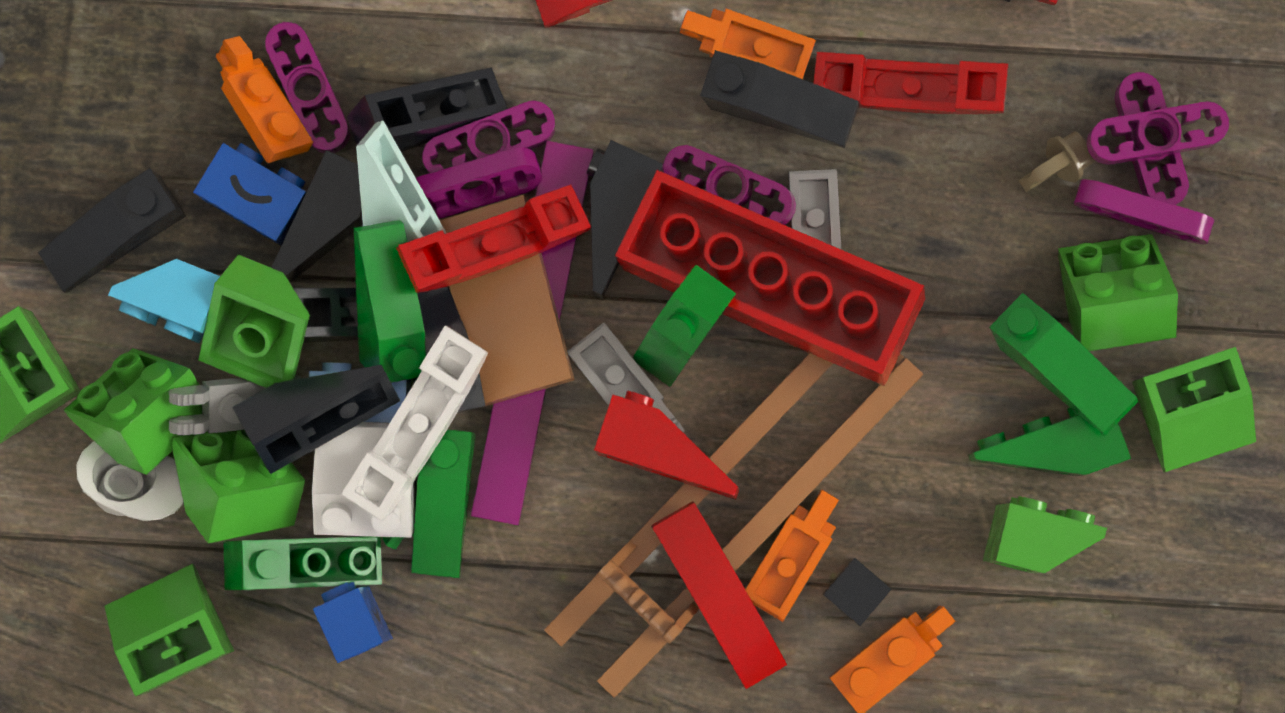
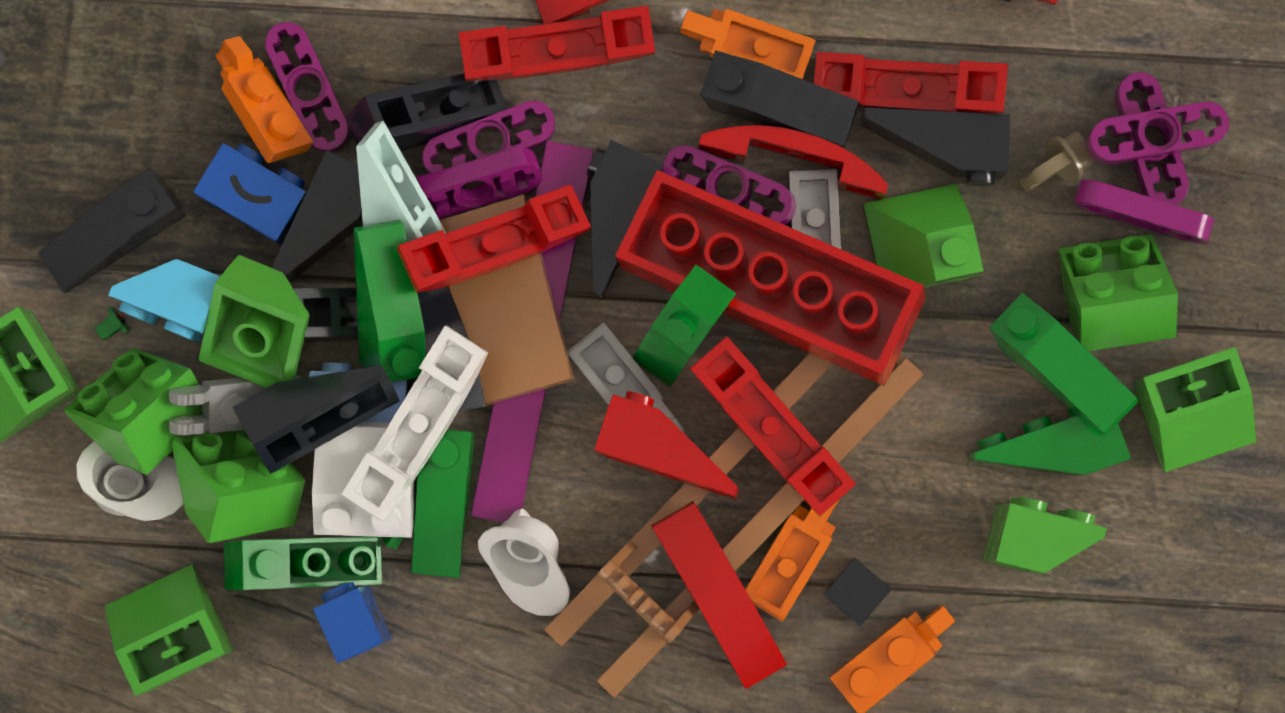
none -> green piece [94,307,131,340]
none -> red slope [458,6,655,81]
none -> white piece [478,509,570,616]
none -> red slope [689,336,856,517]
none -> red slope [698,125,888,200]
none -> black slope [861,108,1010,186]
none -> bright green slope [863,184,984,288]

